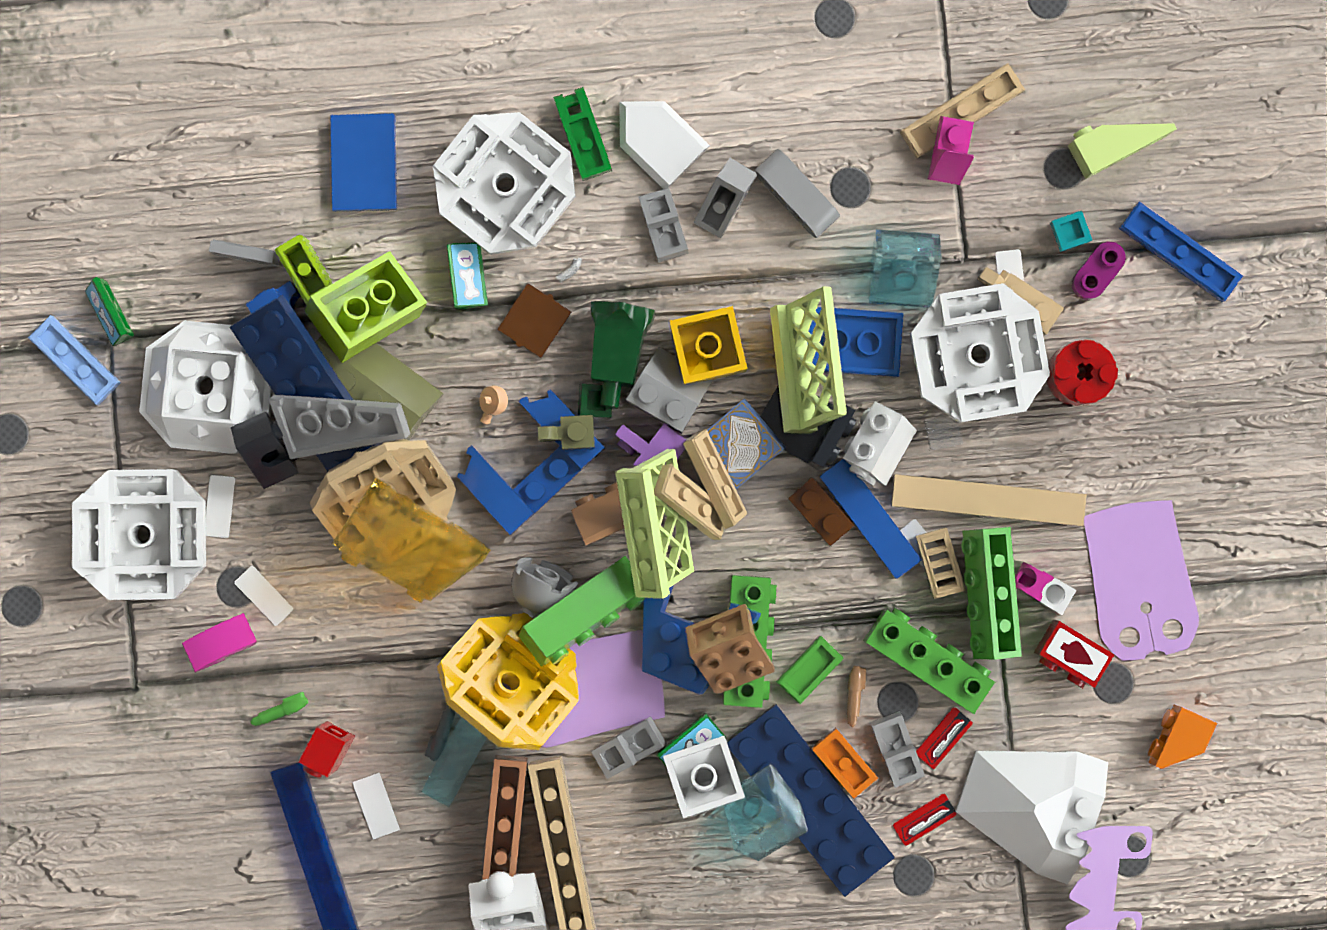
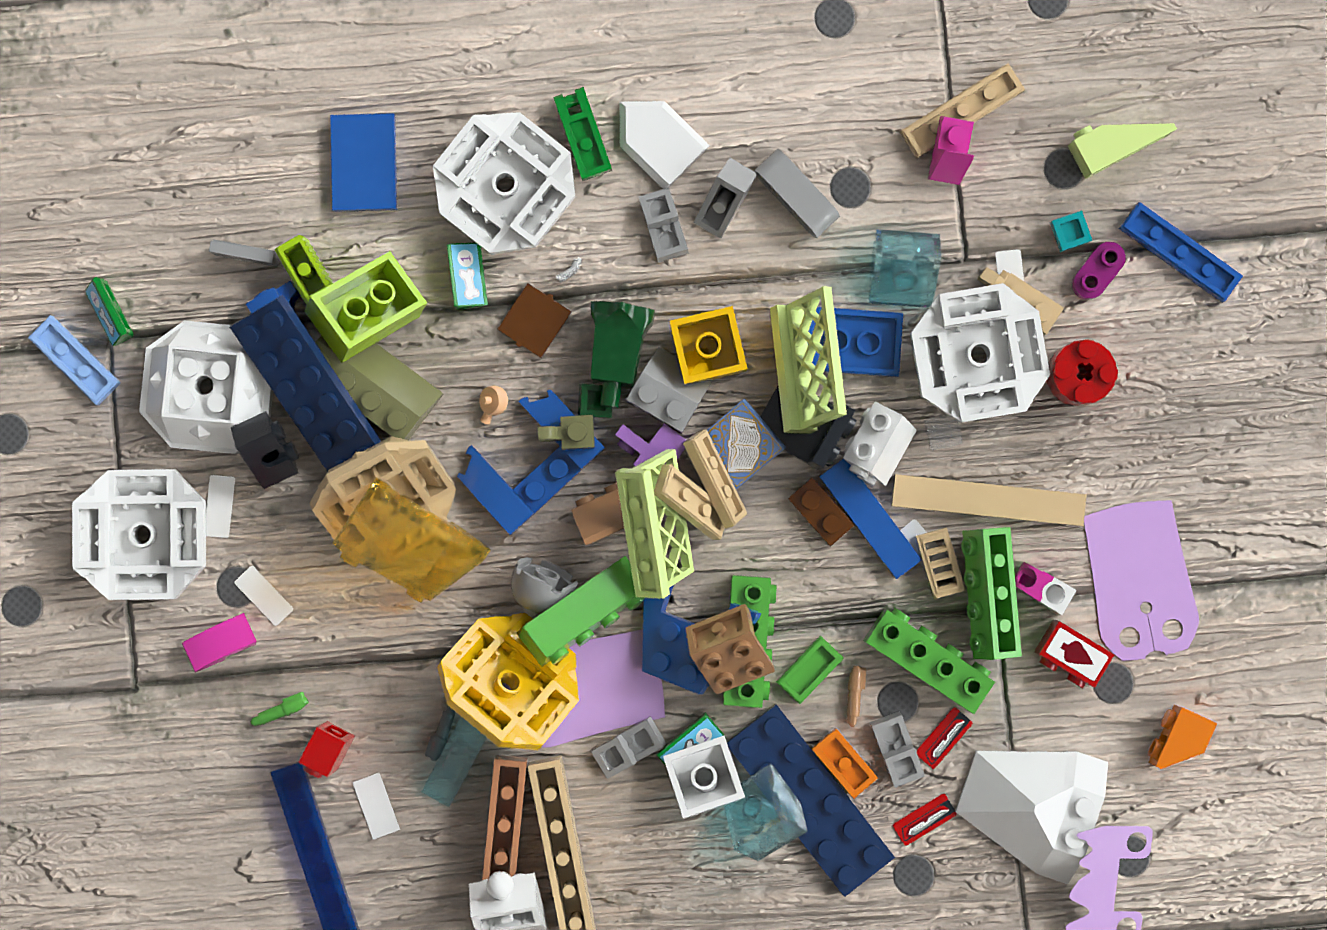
light grey wing [269,395,411,459] -> none

